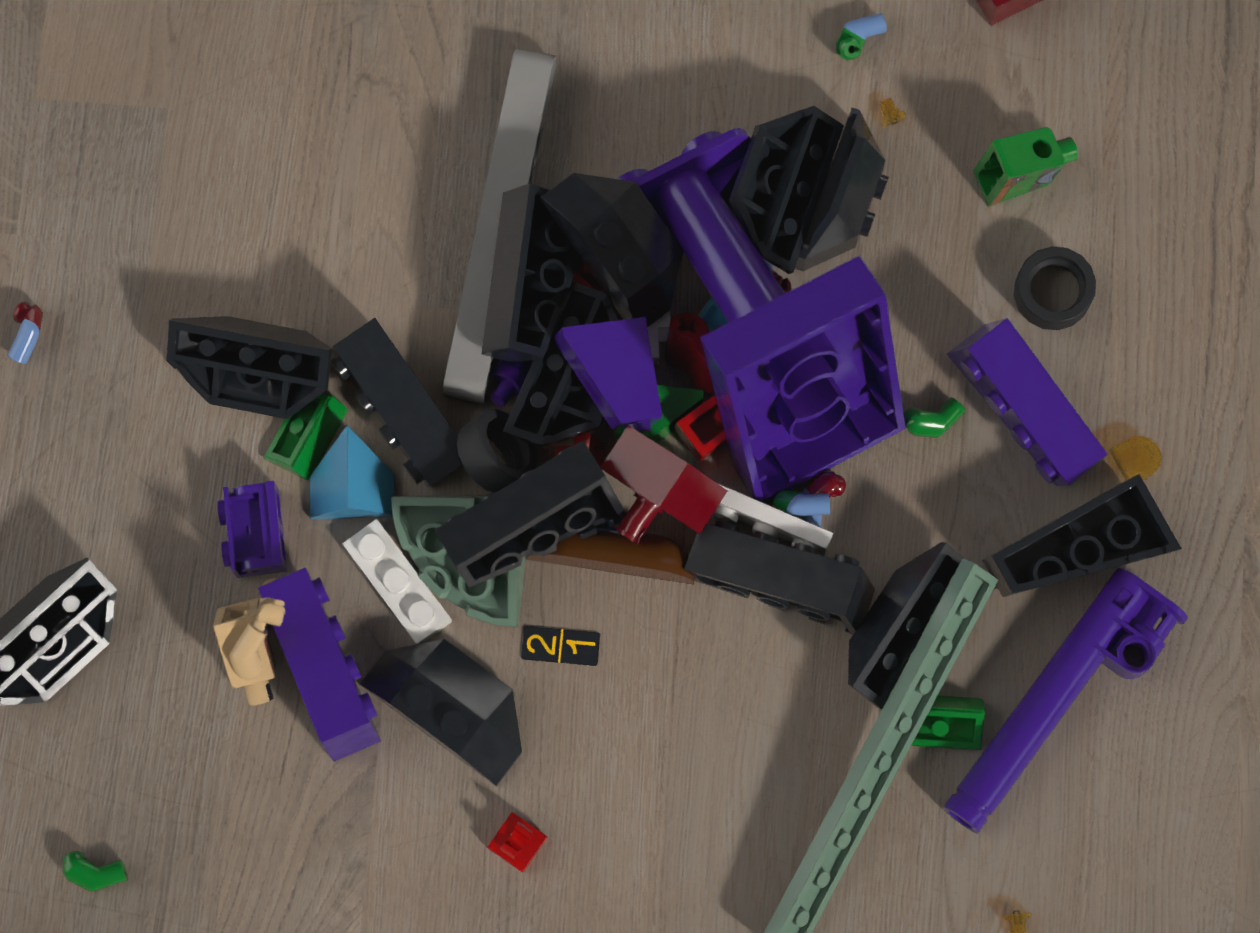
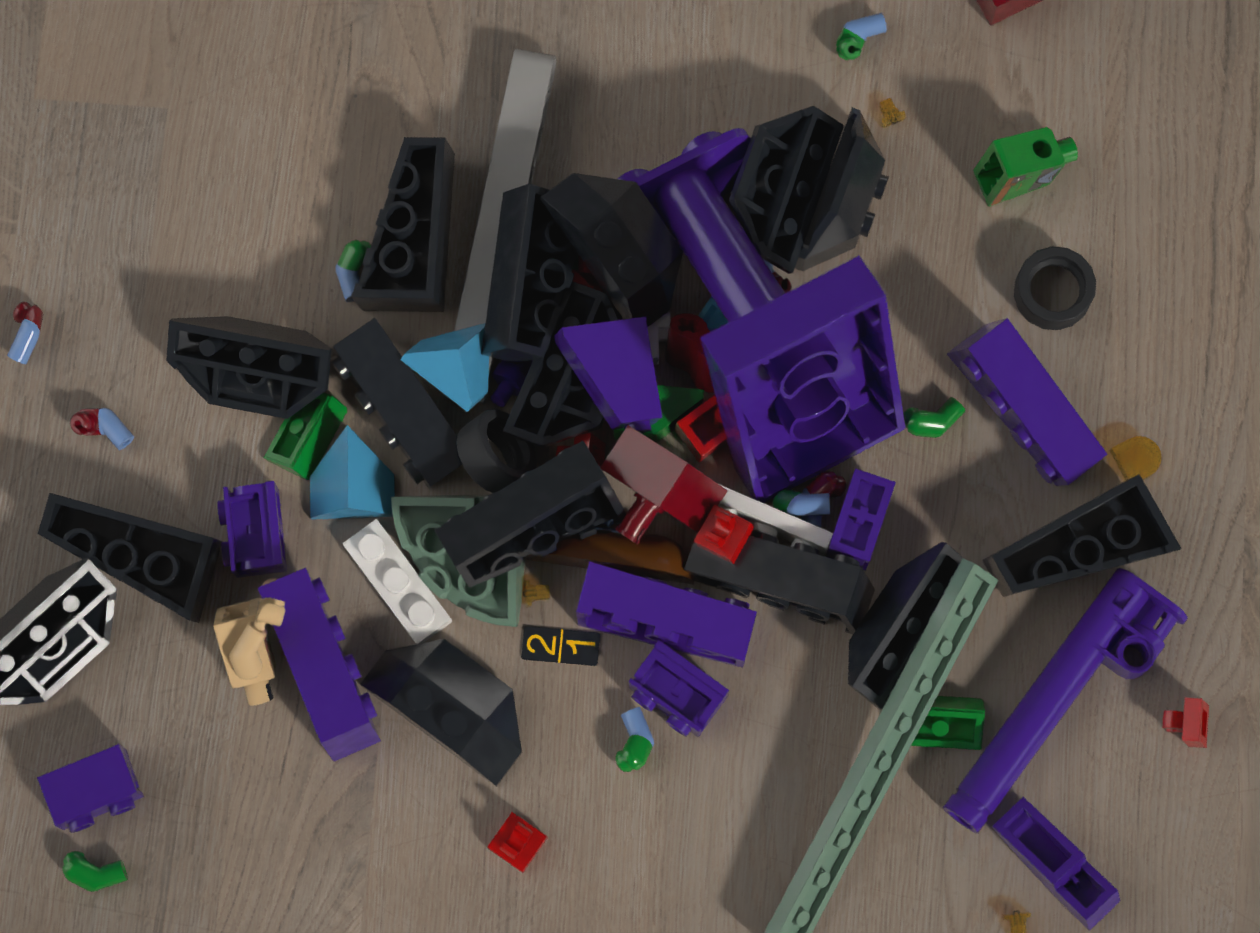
none -> dark purple hinge [37,744,144,833]
none -> black wedge [38,493,223,623]
none -> arm [70,408,134,450]
none -> arm [336,239,371,302]
none -> black wedge [351,137,455,312]
none -> dark azure slope [401,323,490,412]
none -> clear yellow piece [523,580,550,608]
none -> dark purple wedge [576,561,757,668]
none -> arm [615,707,654,772]
none -> dark purple hinge [629,640,729,737]
none -> red tile [694,504,754,564]
none -> dark purple hinge [826,468,896,571]
none -> dark purple slope [992,797,1120,931]
none -> red tile [1162,697,1209,748]

